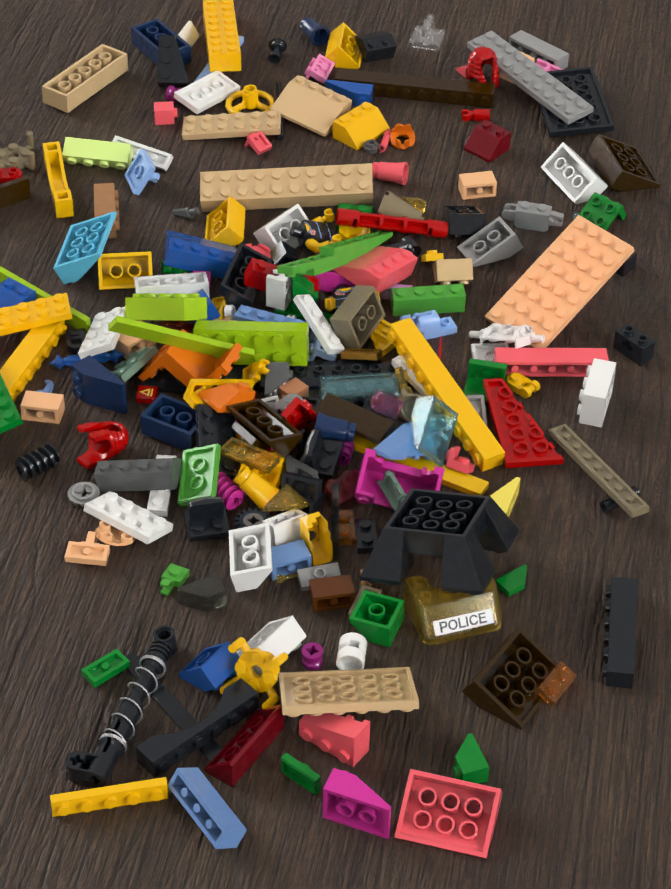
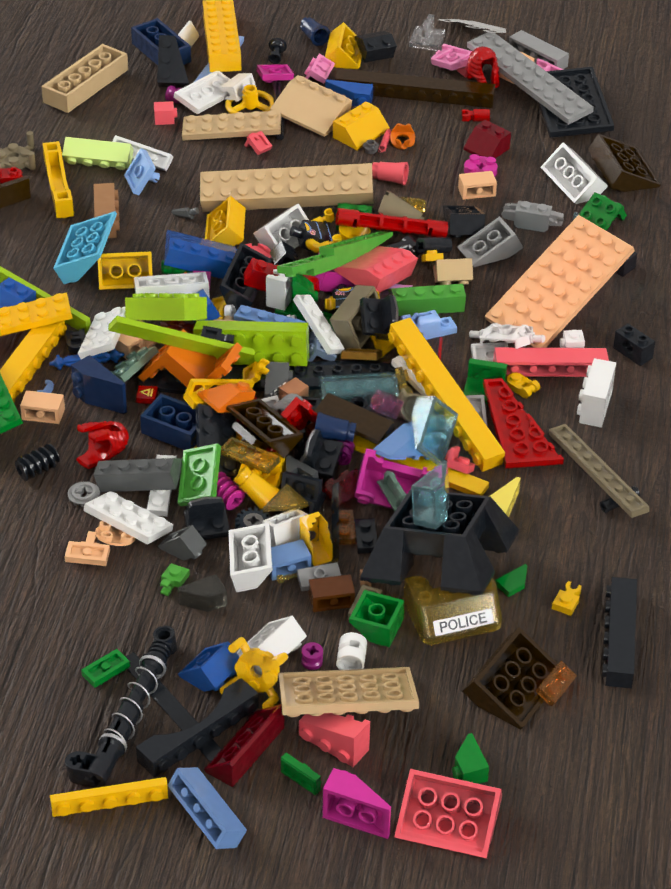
none -> dark grey slope [158,525,207,561]
none -> black plate [201,326,234,344]
none -> white hinge [220,73,256,102]
none -> dark pink plate [257,64,294,83]
none -> black piece [360,294,399,340]
none -> clear light blue slope [411,460,449,529]
none -> black axle [416,237,452,254]
none -> bright pink wing [431,44,472,71]
none -> white piece [438,19,506,33]
none -> dark pink plate [464,154,498,177]
none -> yellow plate [552,581,581,616]
none -> white brick [560,330,585,348]

